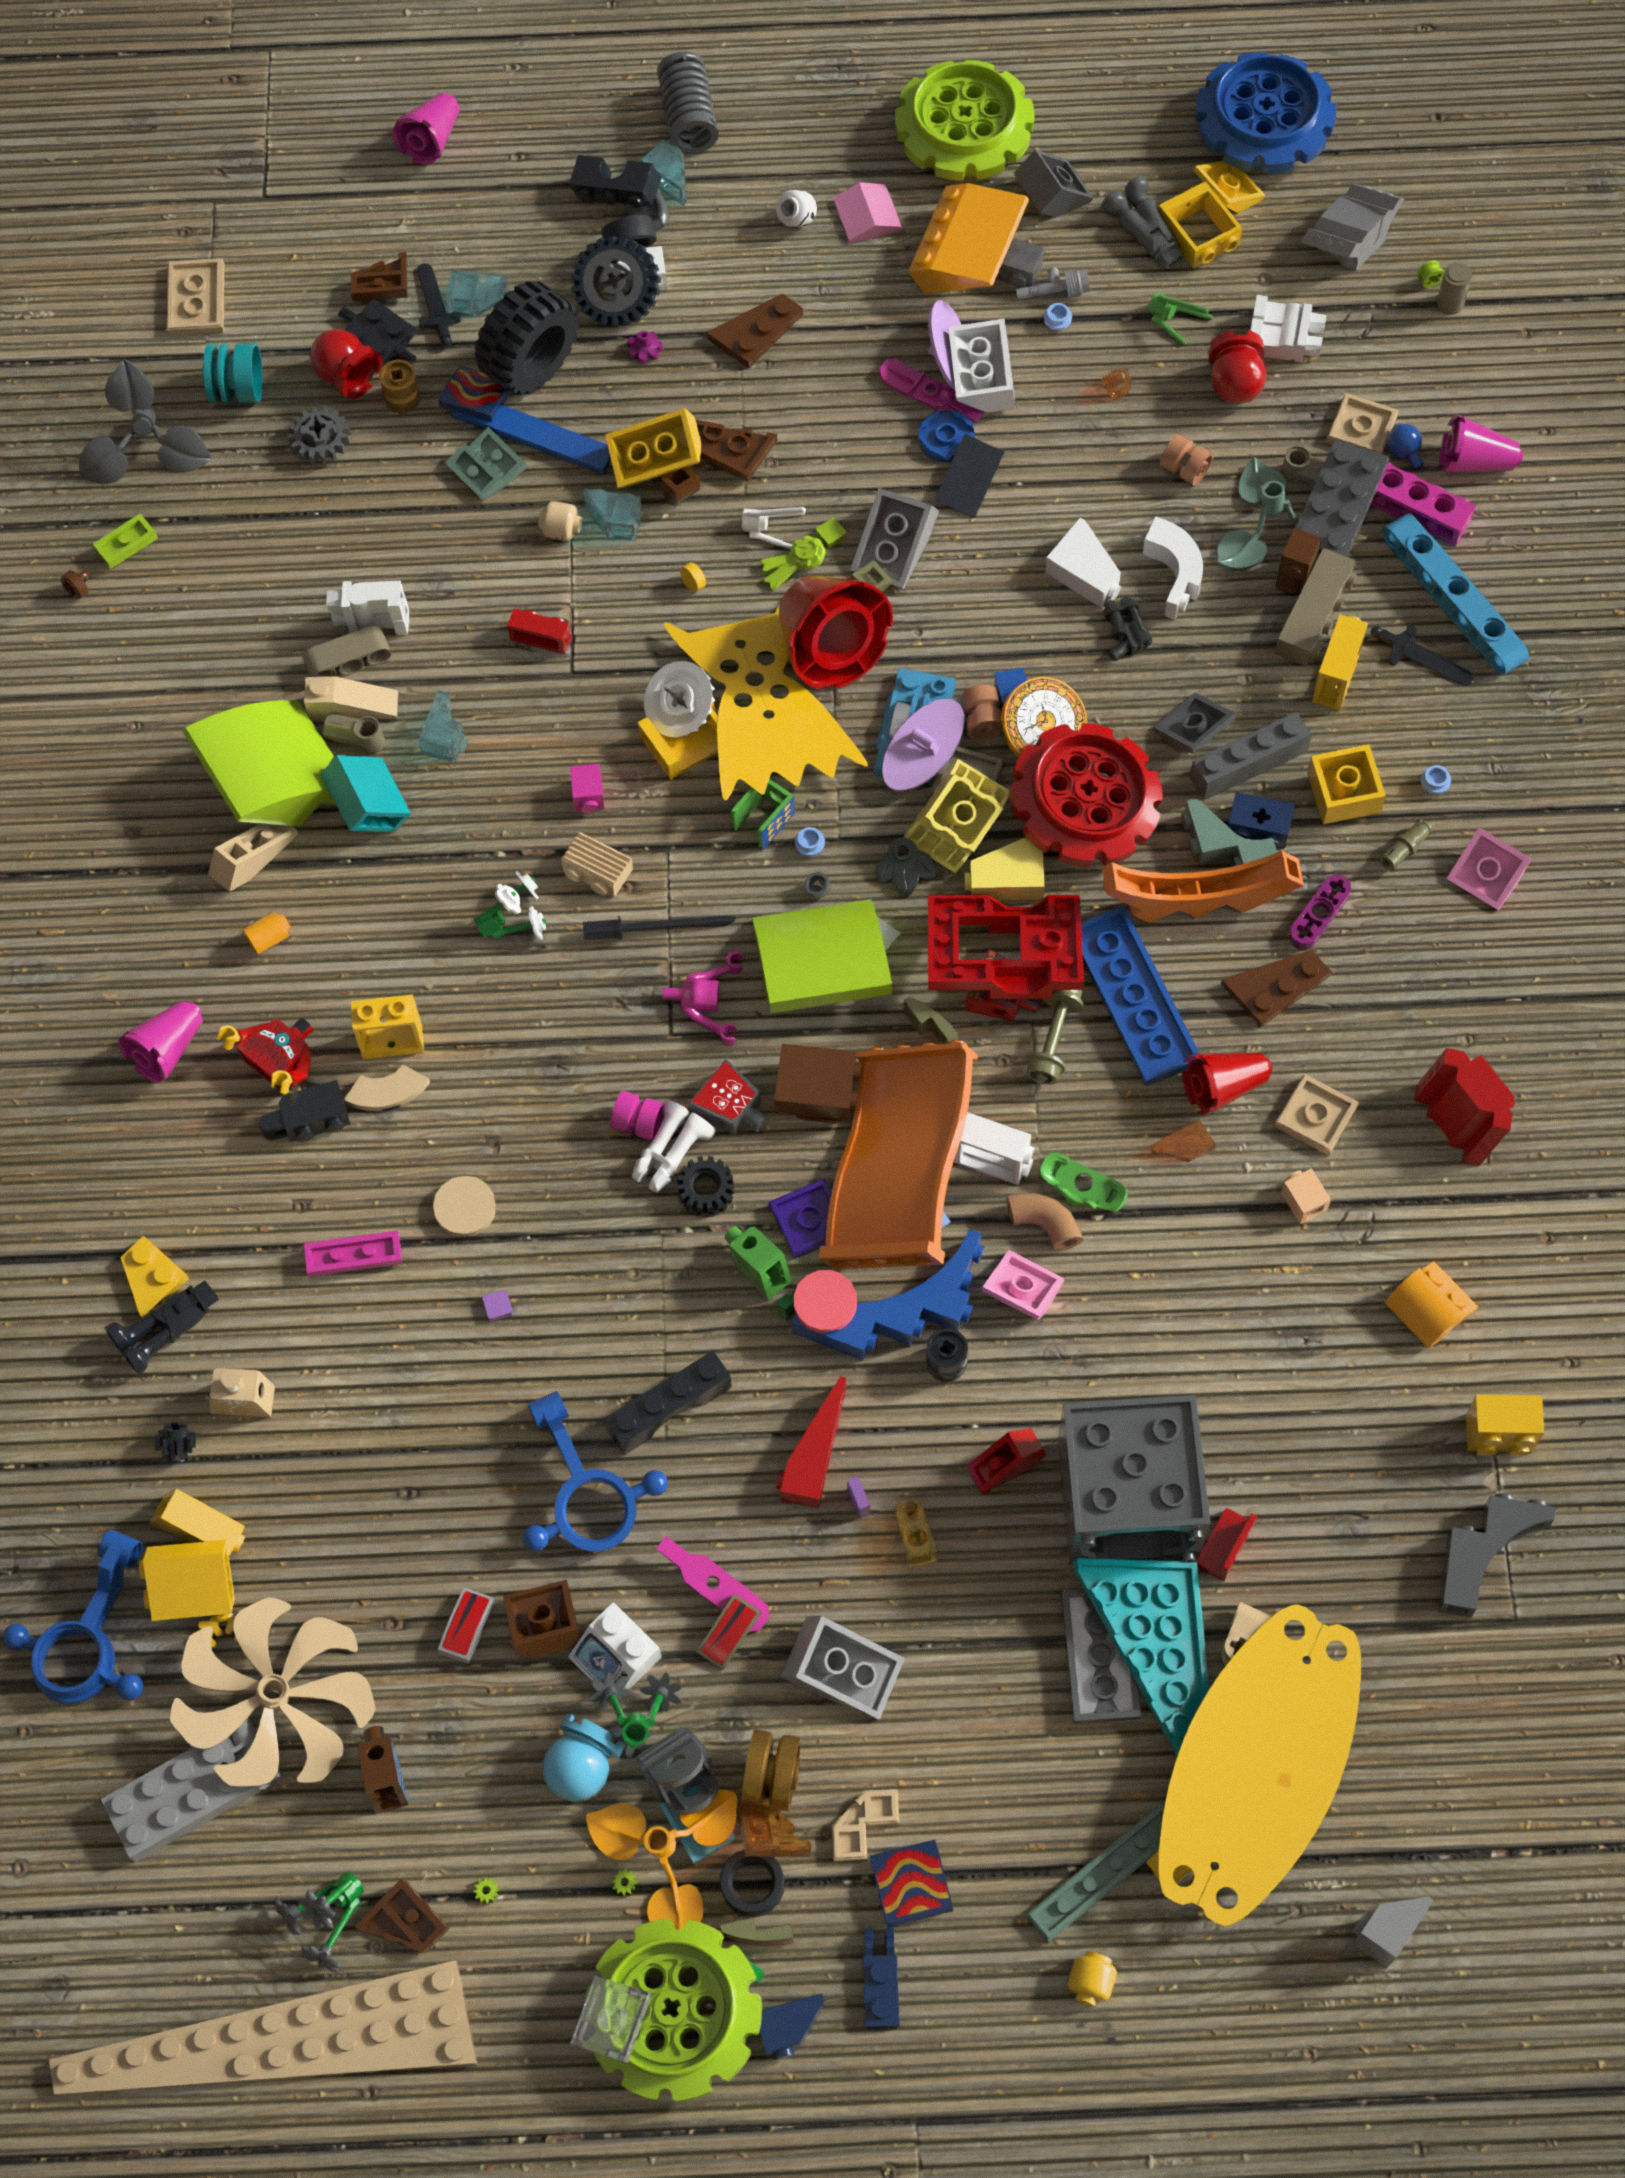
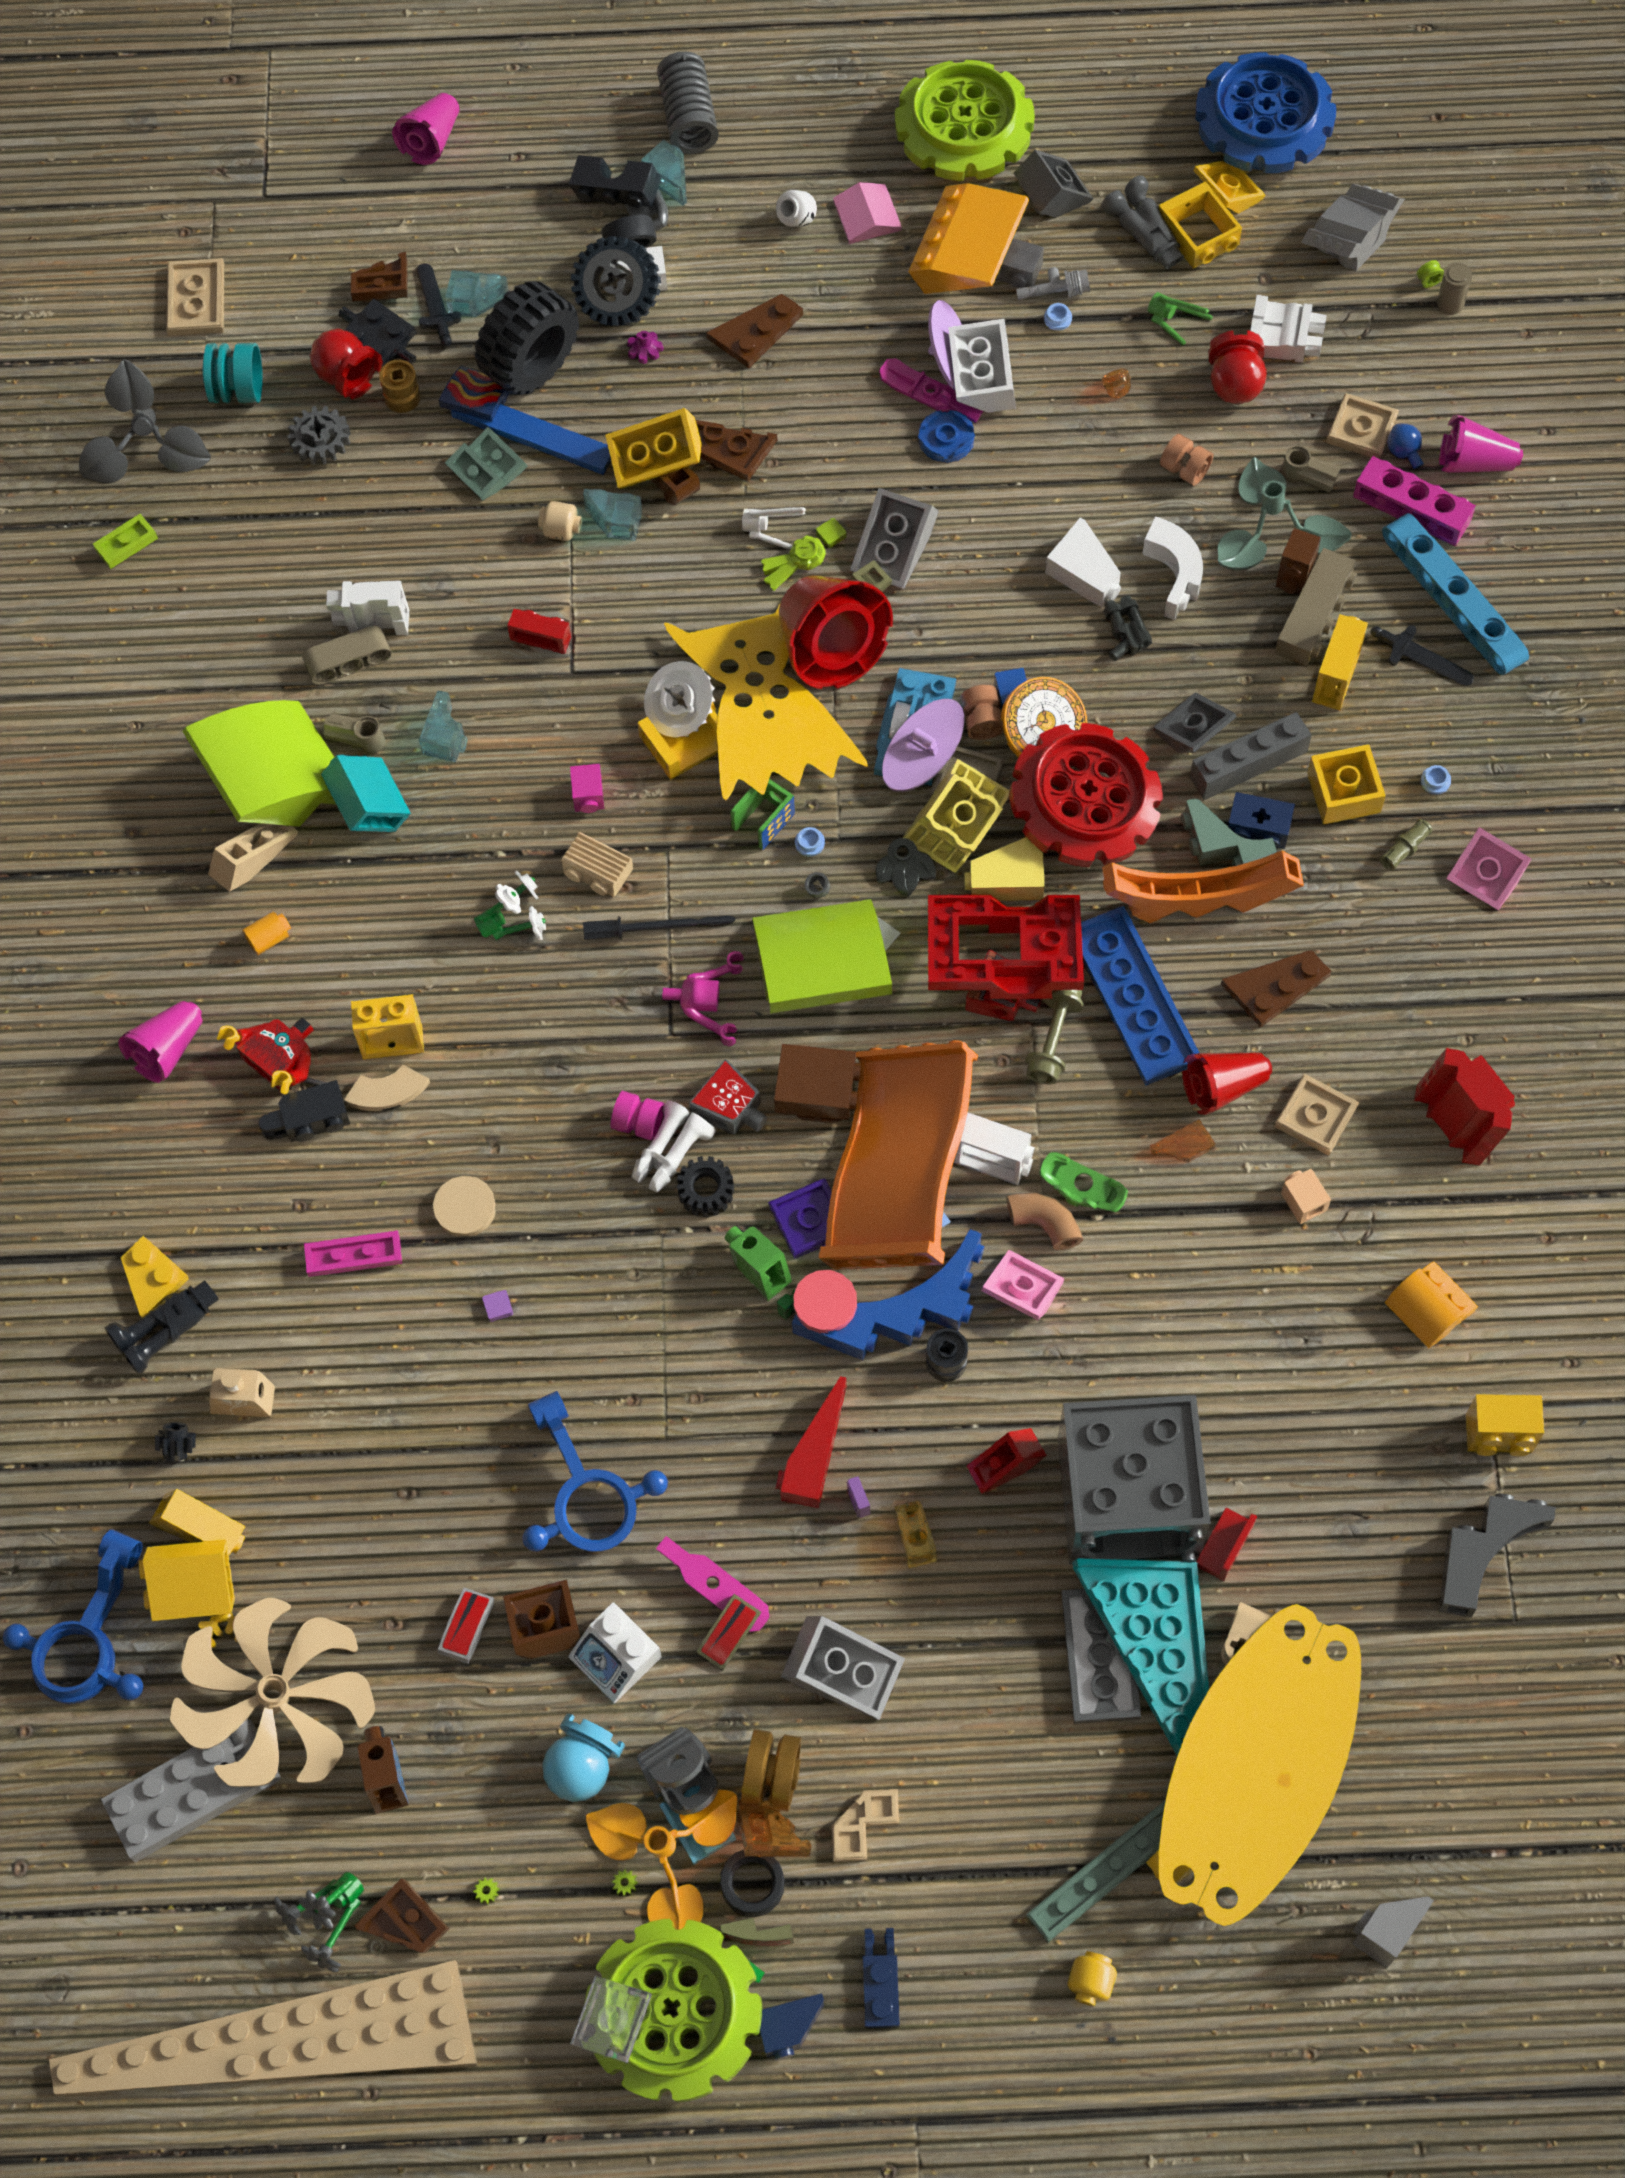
reddish brown tile [61,570,90,599] -> none
tan slope [304,677,398,720] -> none
dark grey plant [588,1672,682,1759] -> none
black arch [604,1350,732,1455] -> none
yellow tile [680,562,706,593] -> none
slope [870,1839,954,1928] -> none
olive slope [903,997,959,1044] -> none
black sticker [935,433,1004,518] -> none
magenta beam [1289,875,1351,950] -> none
dark grey piece [1296,439,1389,557] -> none

